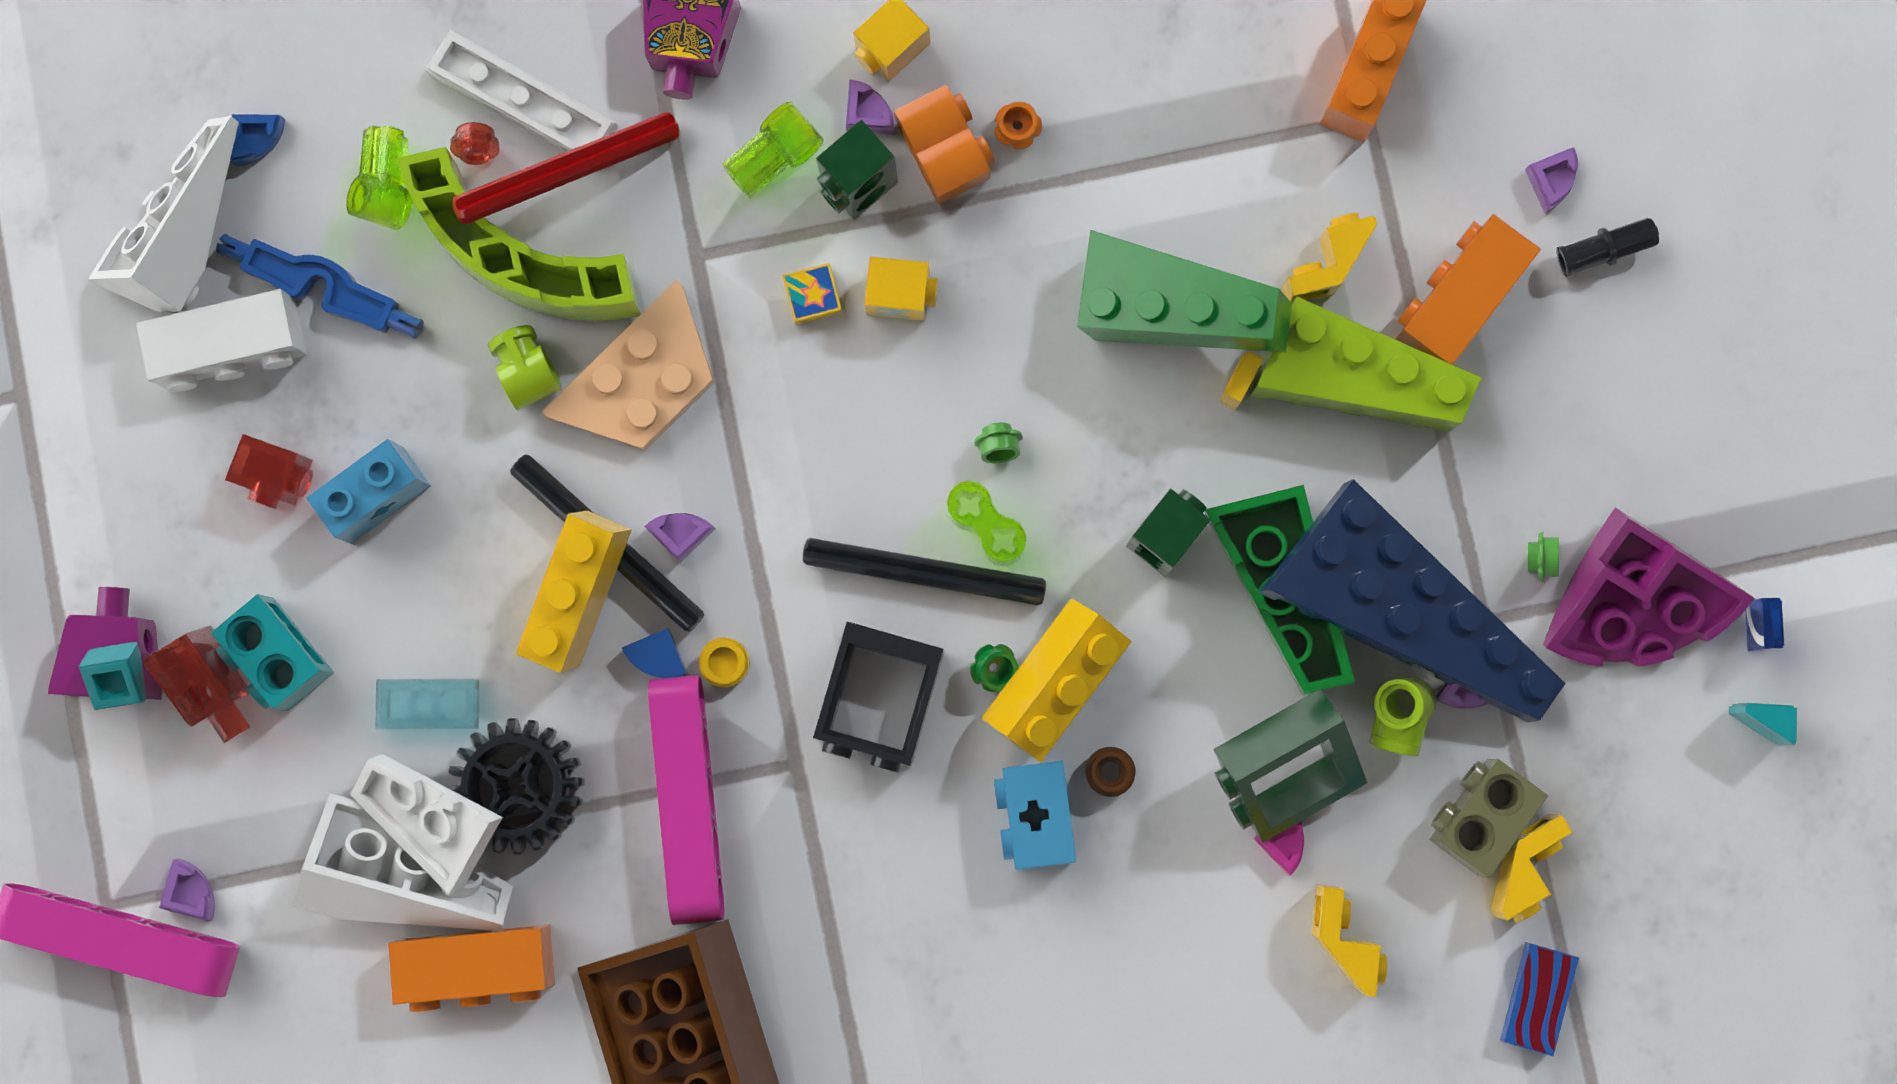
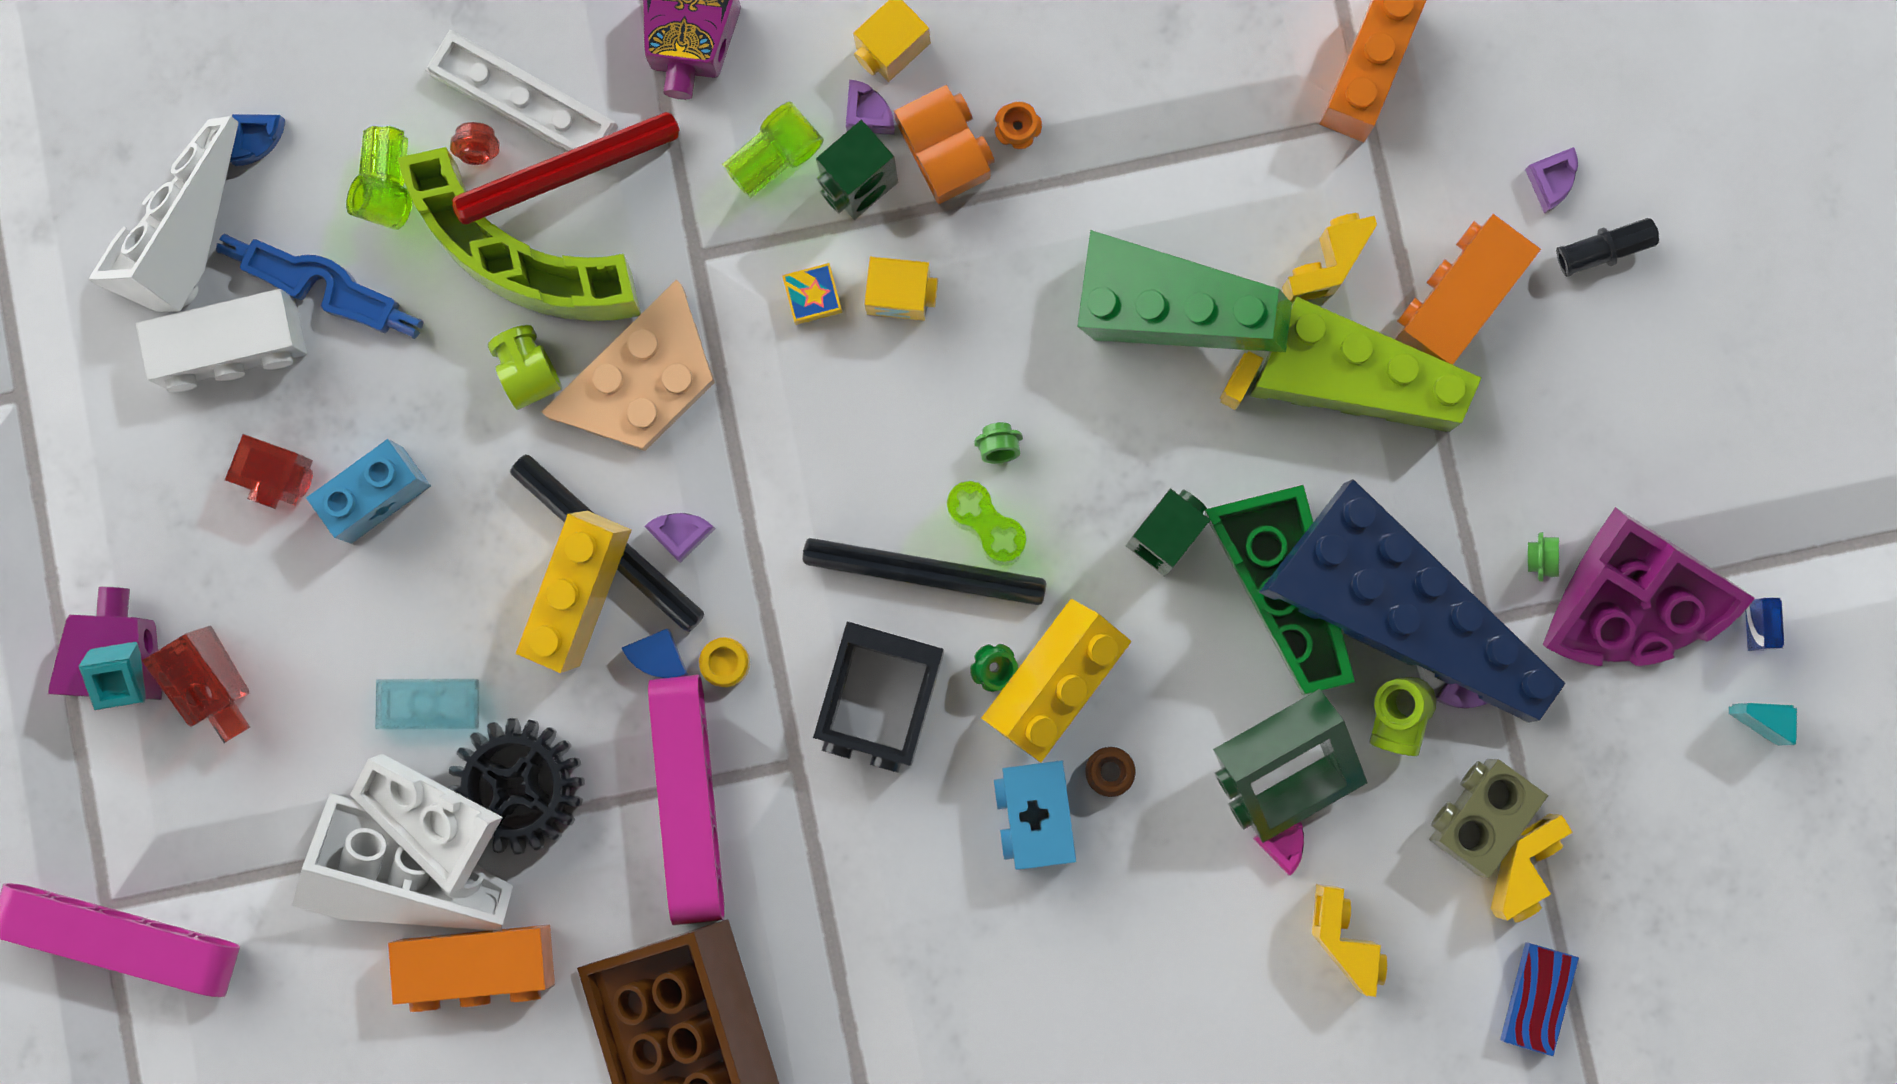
medium lavender tile [159,859,215,921] -> none
teal brick [211,594,334,711] -> none

